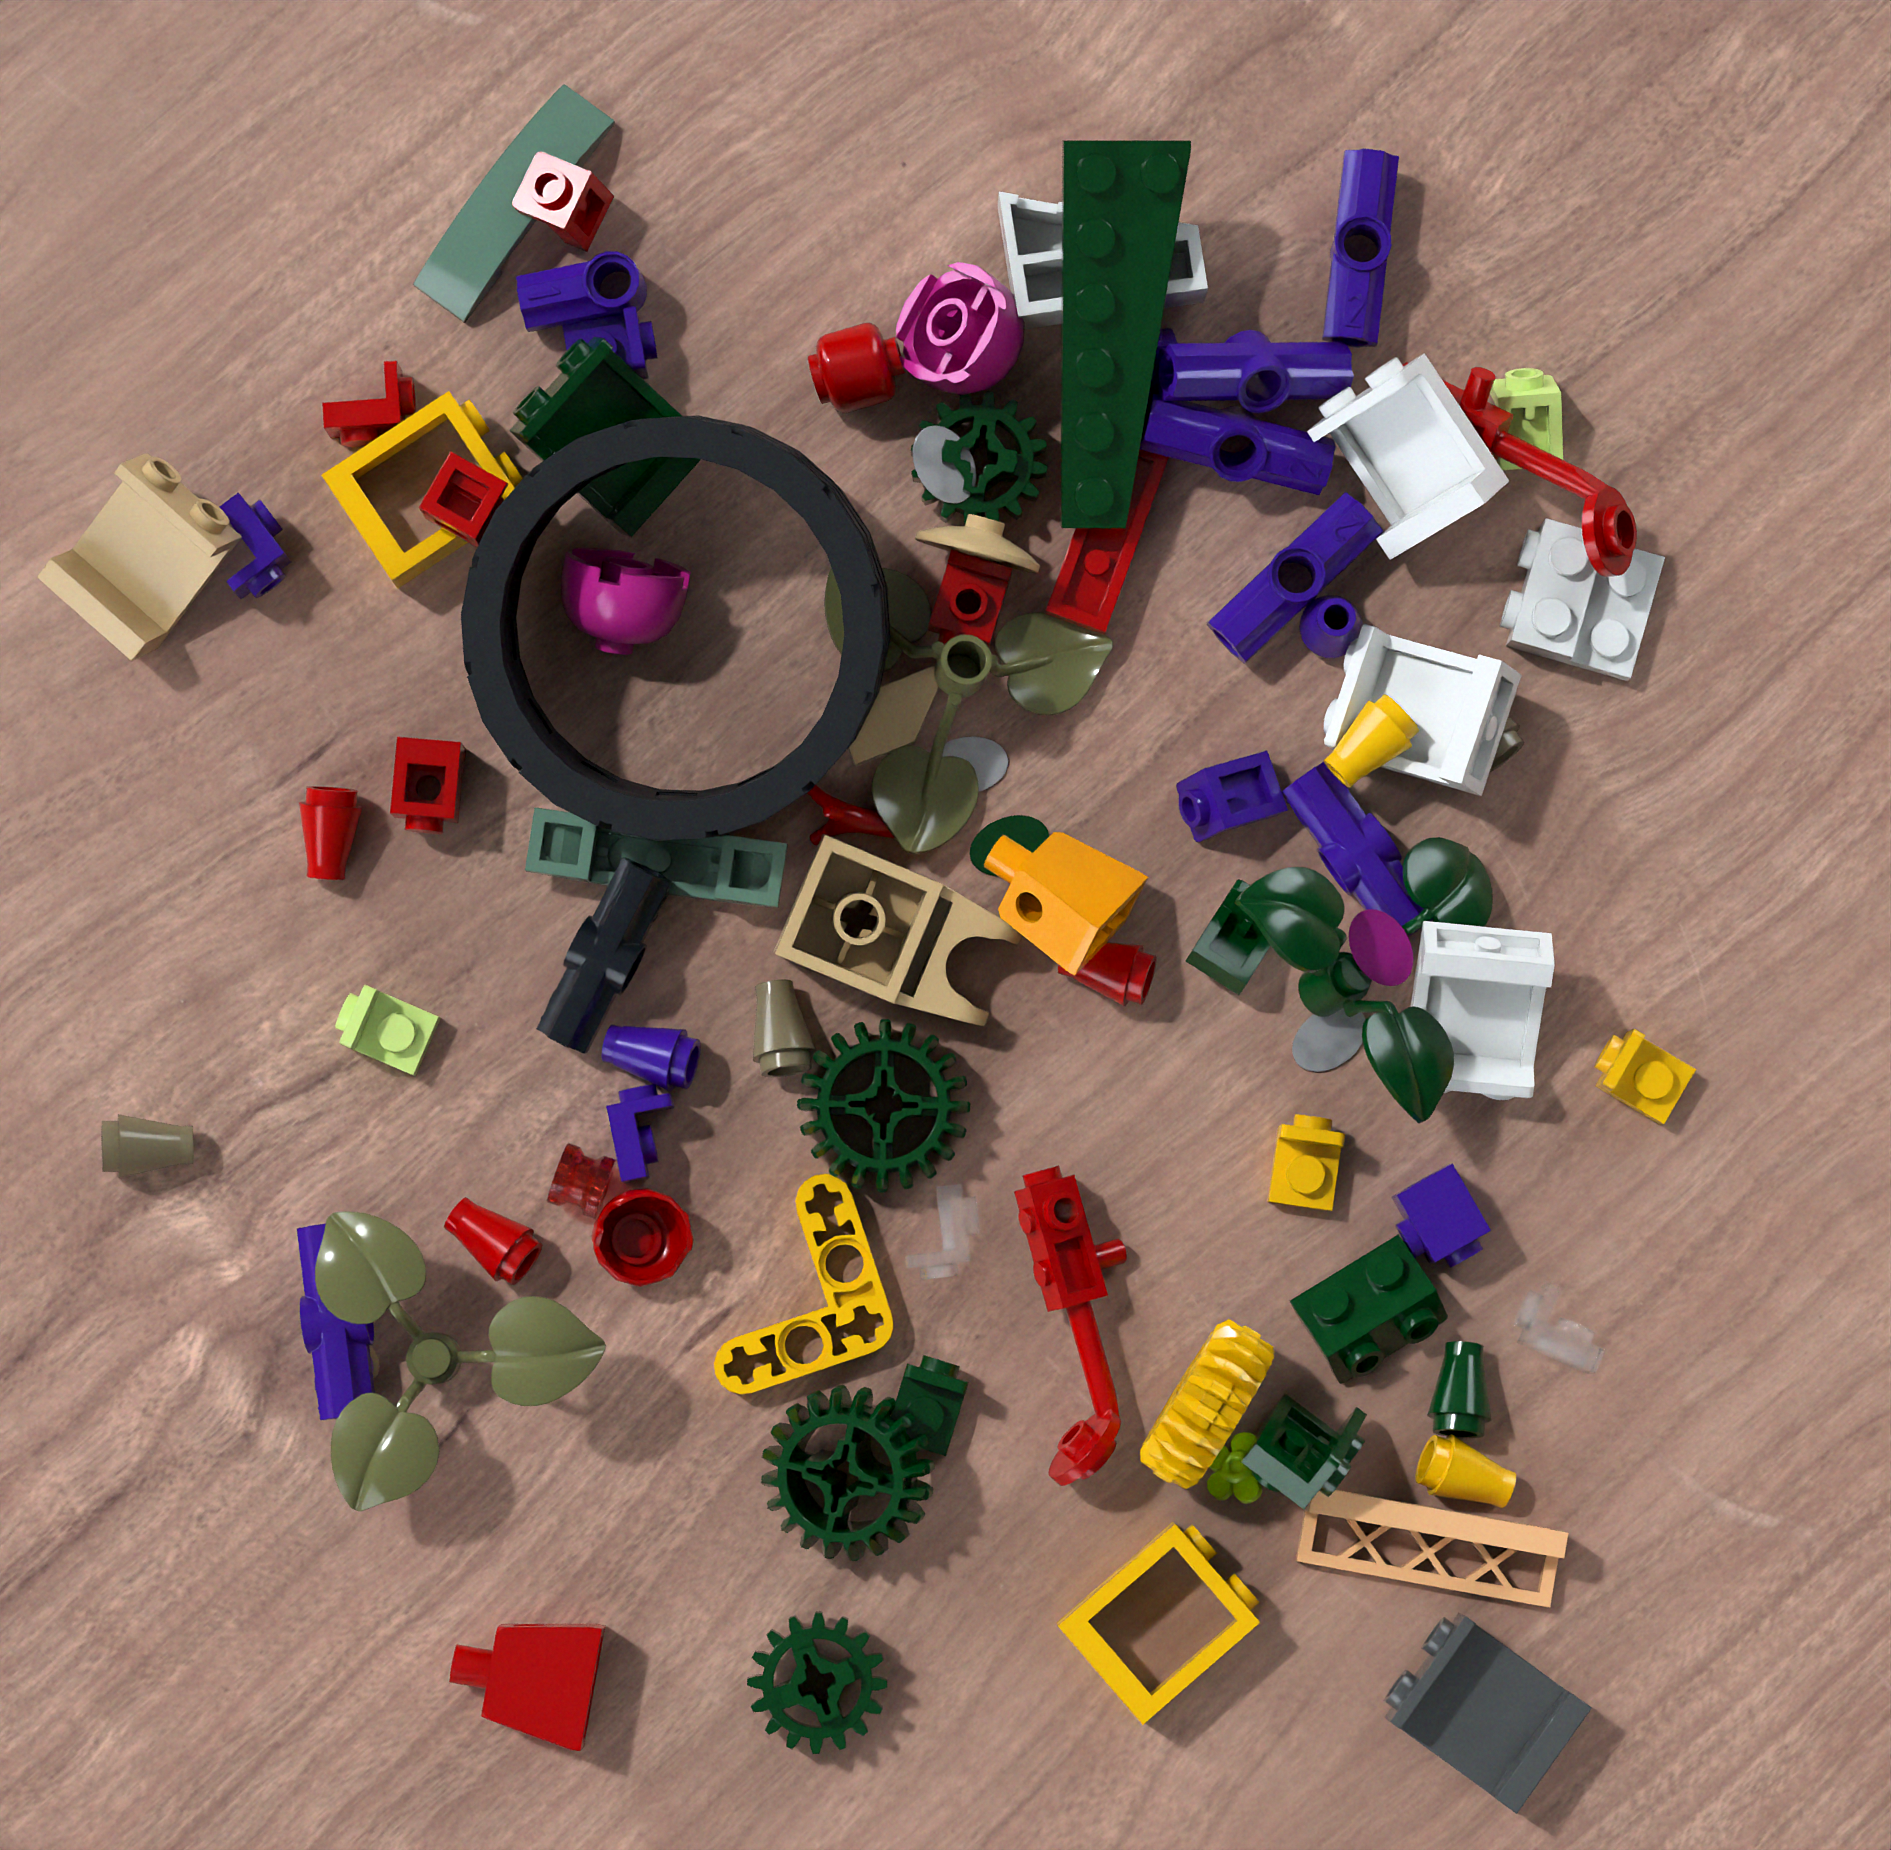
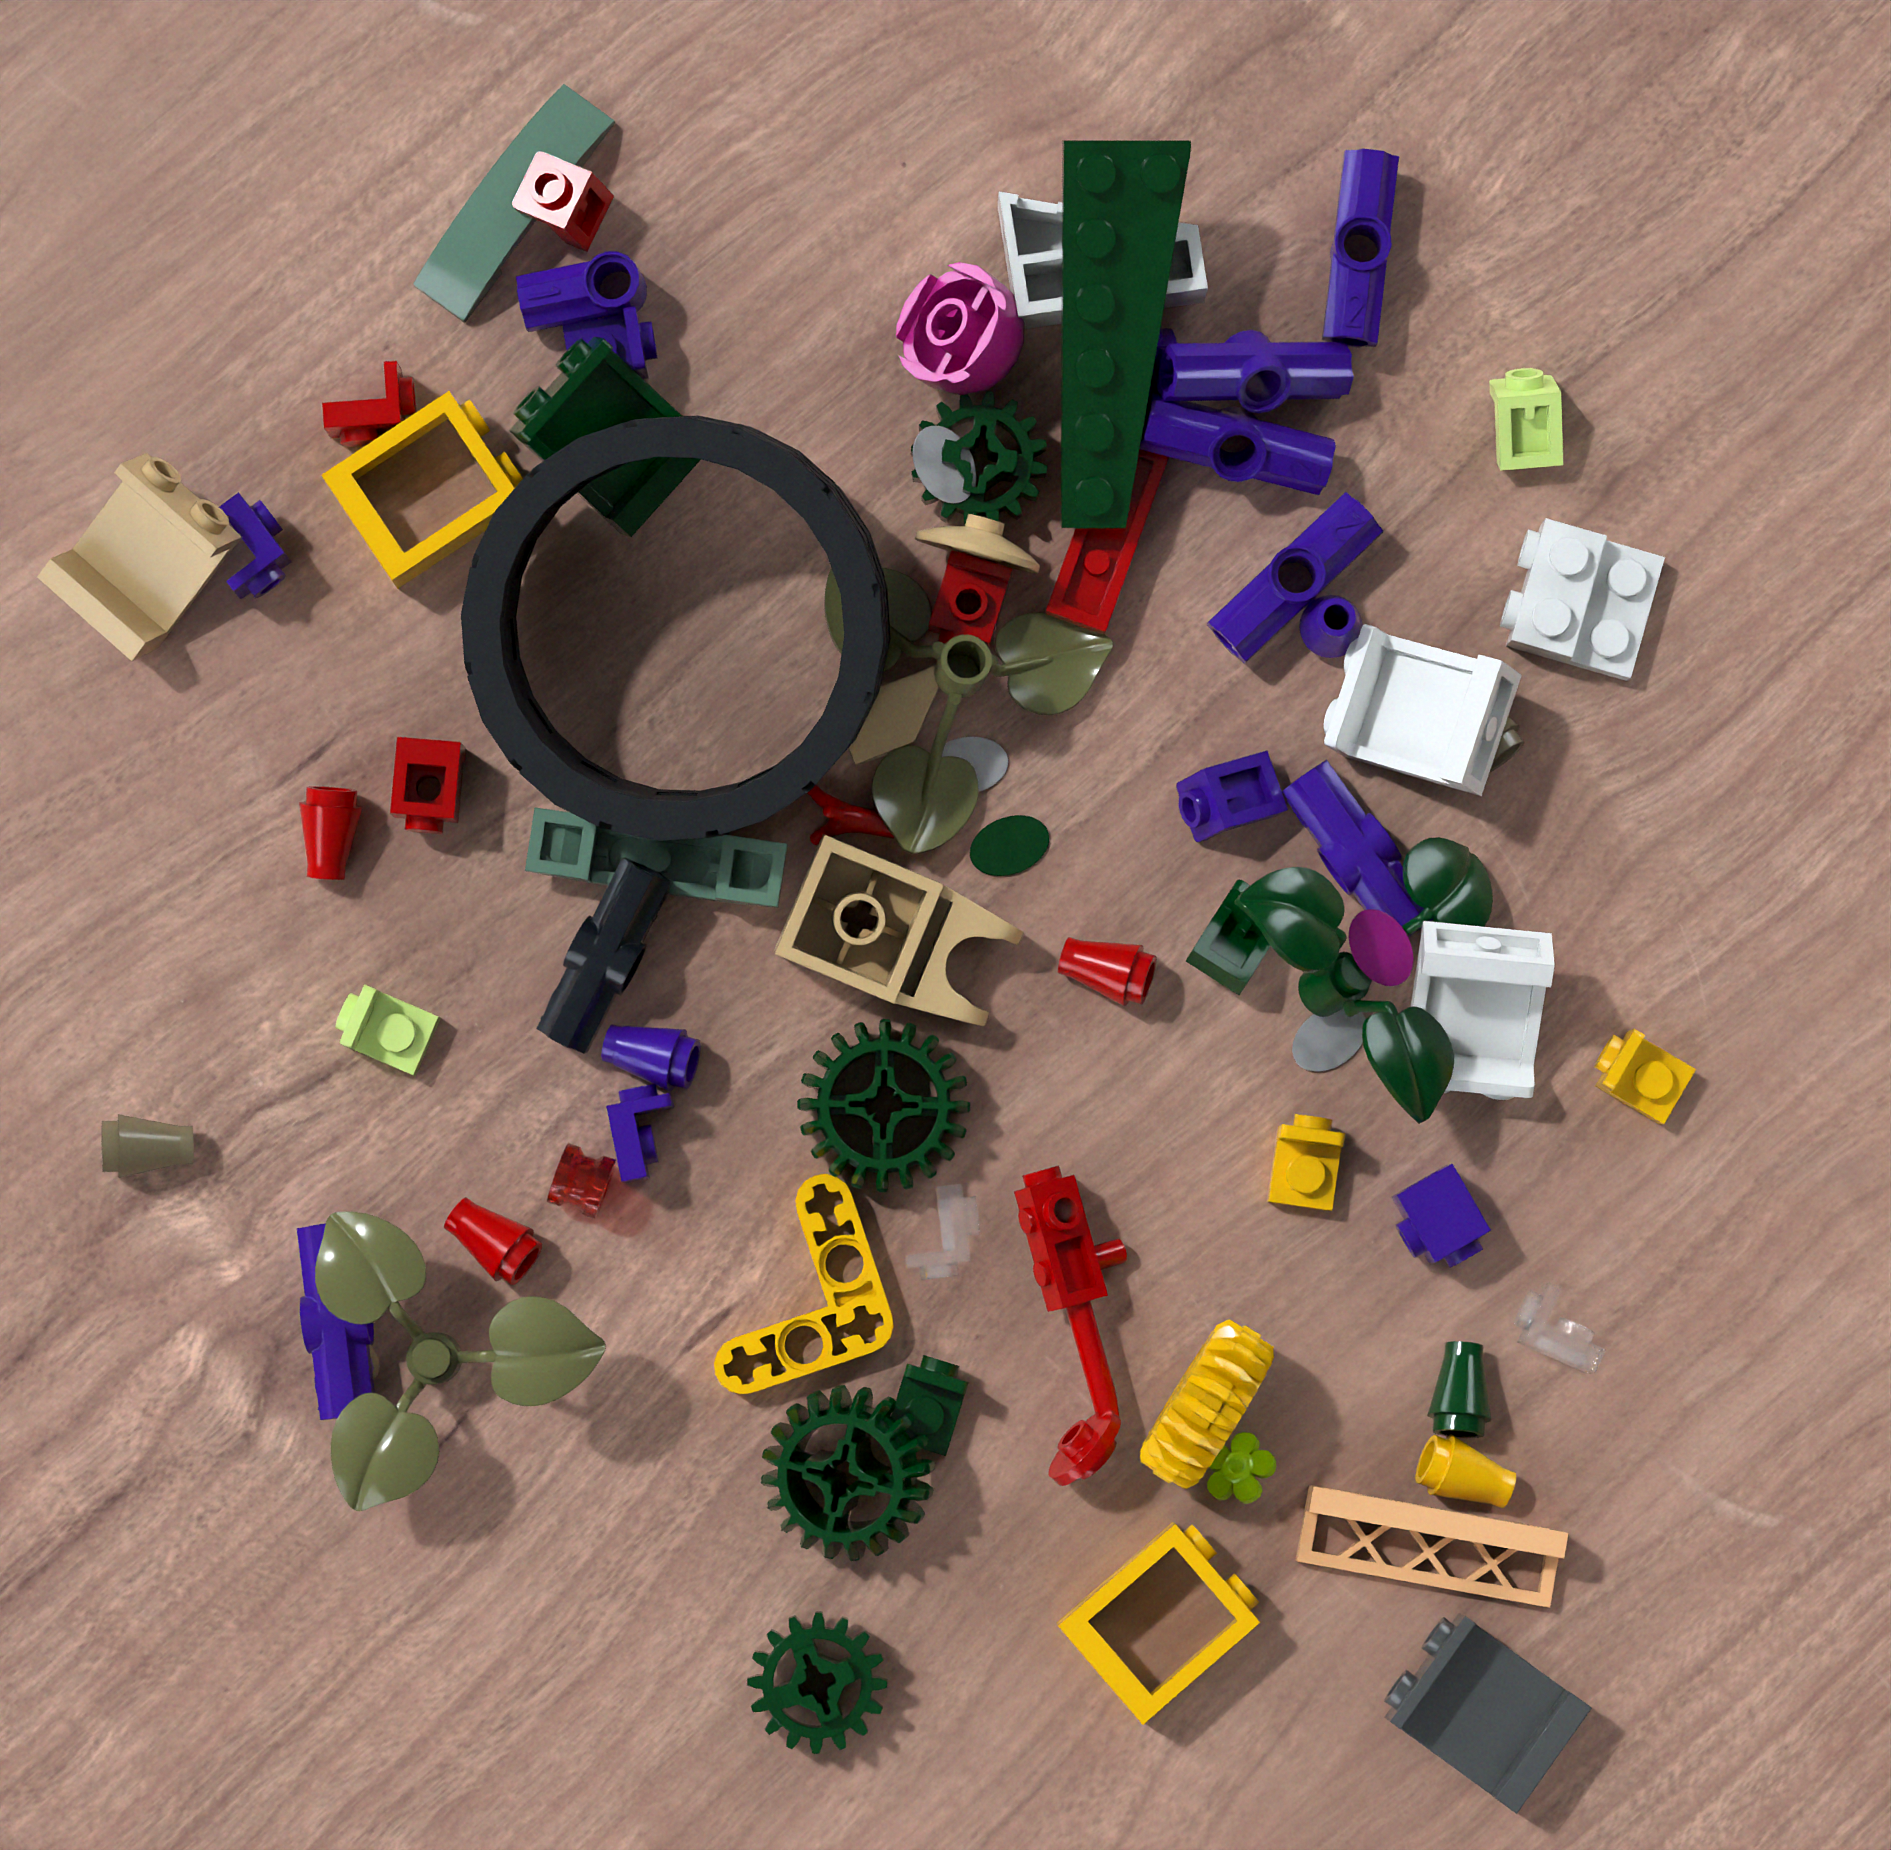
red brick [419,451,508,547] -> none
red torso [449,1623,606,1751] -> none
dark pink cylinder [561,548,691,655] -> none
red hair [591,1188,694,1287] -> none
dark tan cone [753,979,816,1078] -> none
red head [808,322,906,413] -> none
light orange torso [984,832,1148,976] -> none
dark green bracket [1241,1393,1367,1509] -> none
dark green bracket [1290,1234,1448,1384] -> none
white panel [1307,353,1509,560] -> none
yellow cone [1323,694,1419,788] -> none
red piece [1403,362,1637,577] -> none

